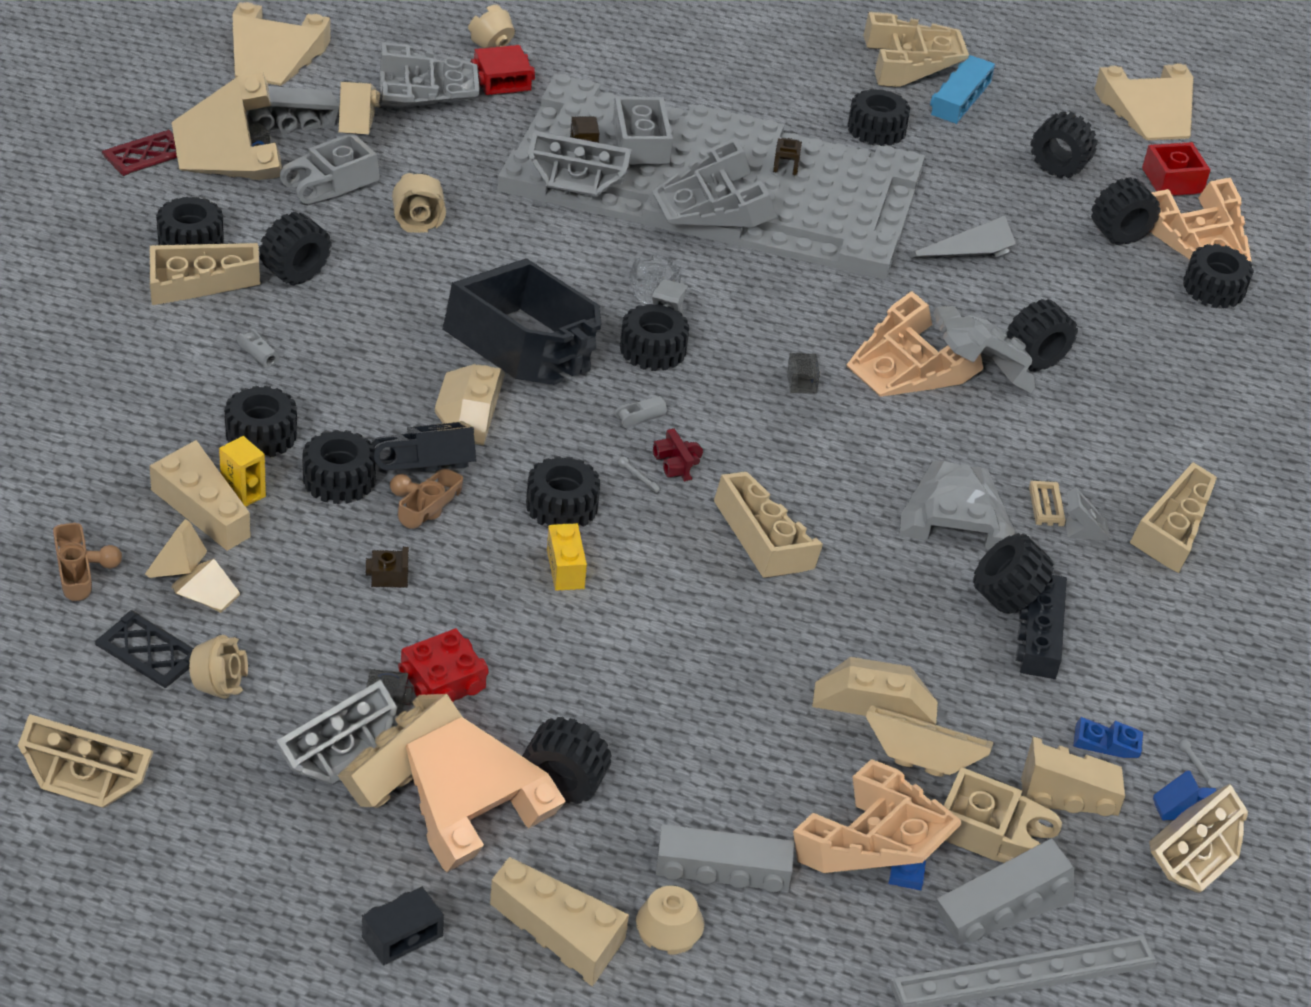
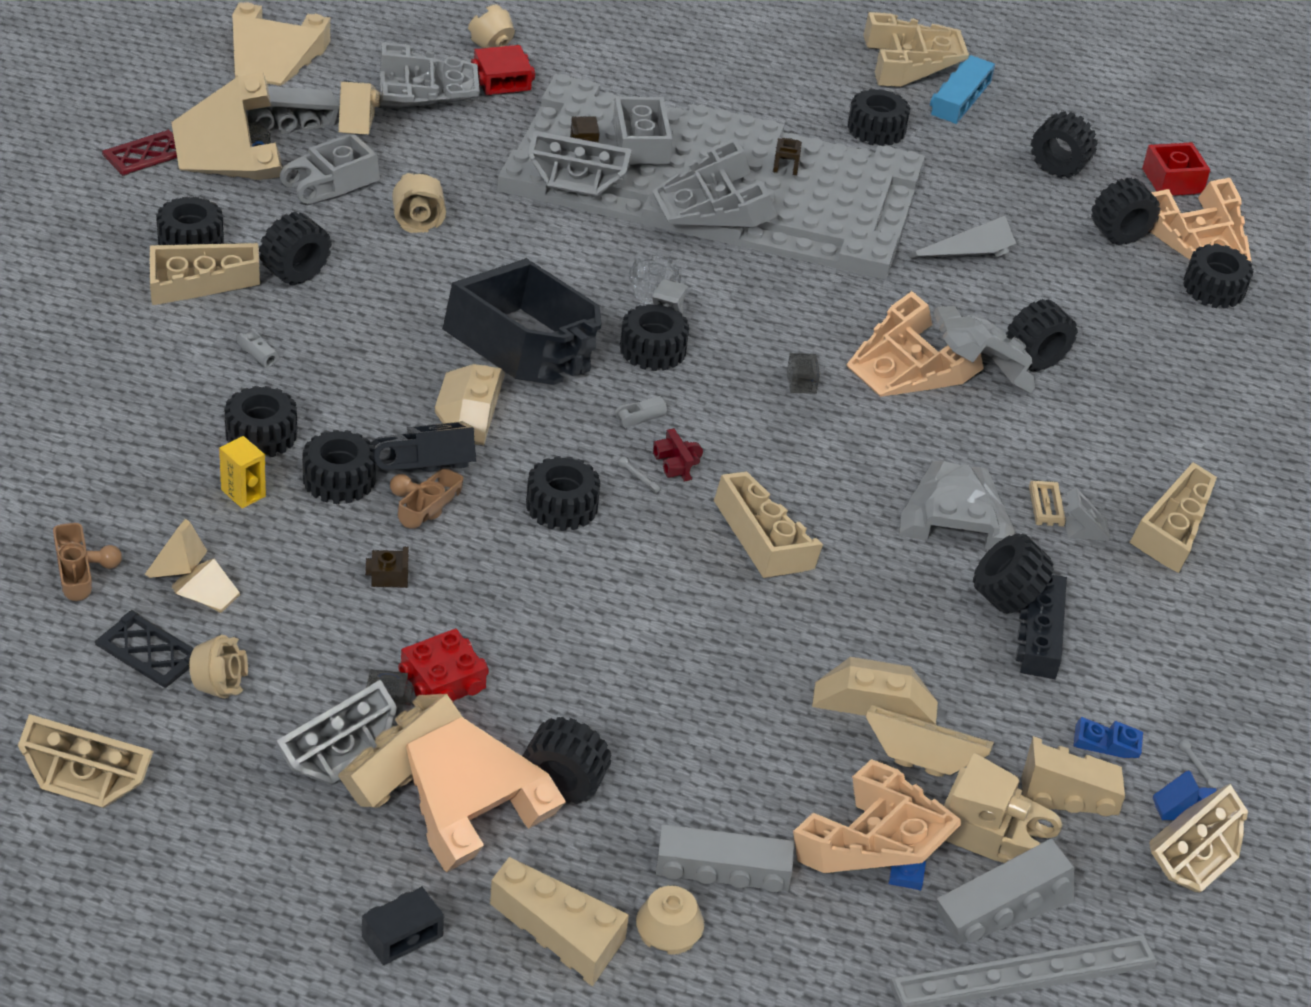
tan wedge [150,440,250,551] -> none
yellow brick [547,523,587,591] -> none
tan wedge [1095,63,1193,140] -> none
none -> tan torso [948,753,1032,830]

